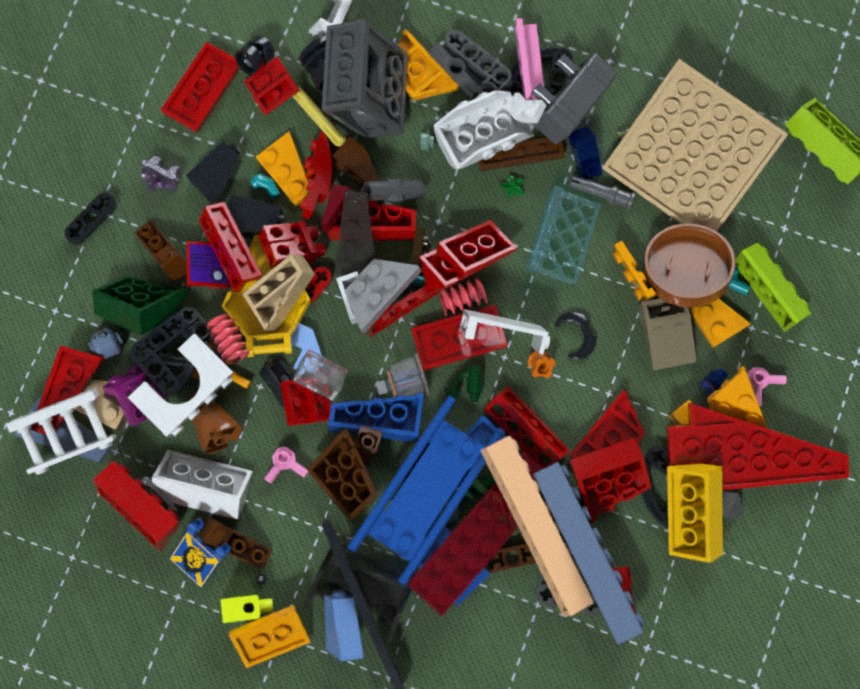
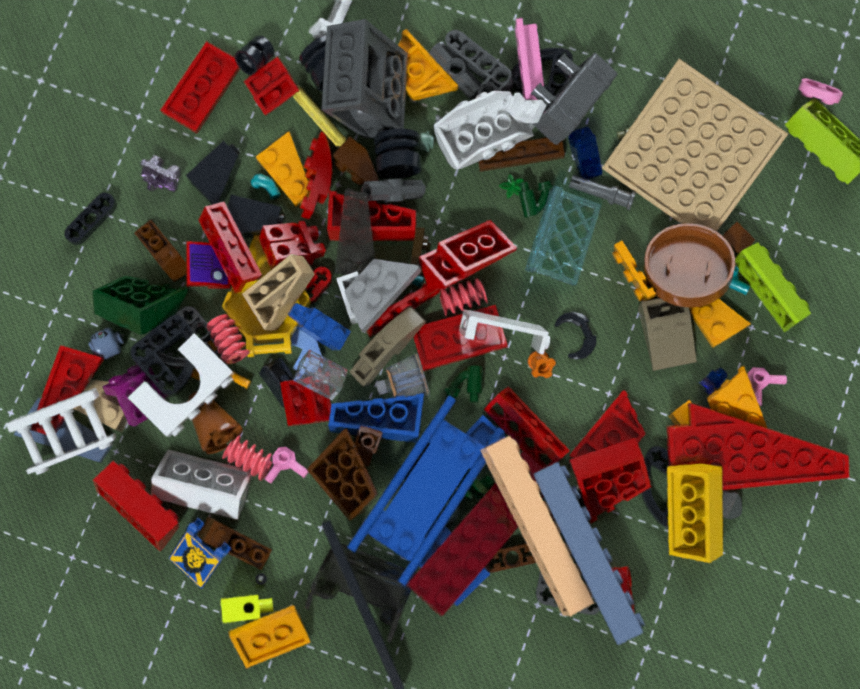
dark grey hinge [142,476,177,512] -> none
dark red slope [321,184,352,233] -> none
medium blue slope [324,590,363,661] -> none
none -> coral piece [222,436,273,481]
none -> blue hinge [288,303,351,350]
none -> dark tan slope [349,307,426,387]
none -> black wheel [374,129,422,179]
none -> dark green plant [518,181,554,218]
none -> reddish brown panel [722,222,756,255]
none -> bright pink plate [799,79,843,105]

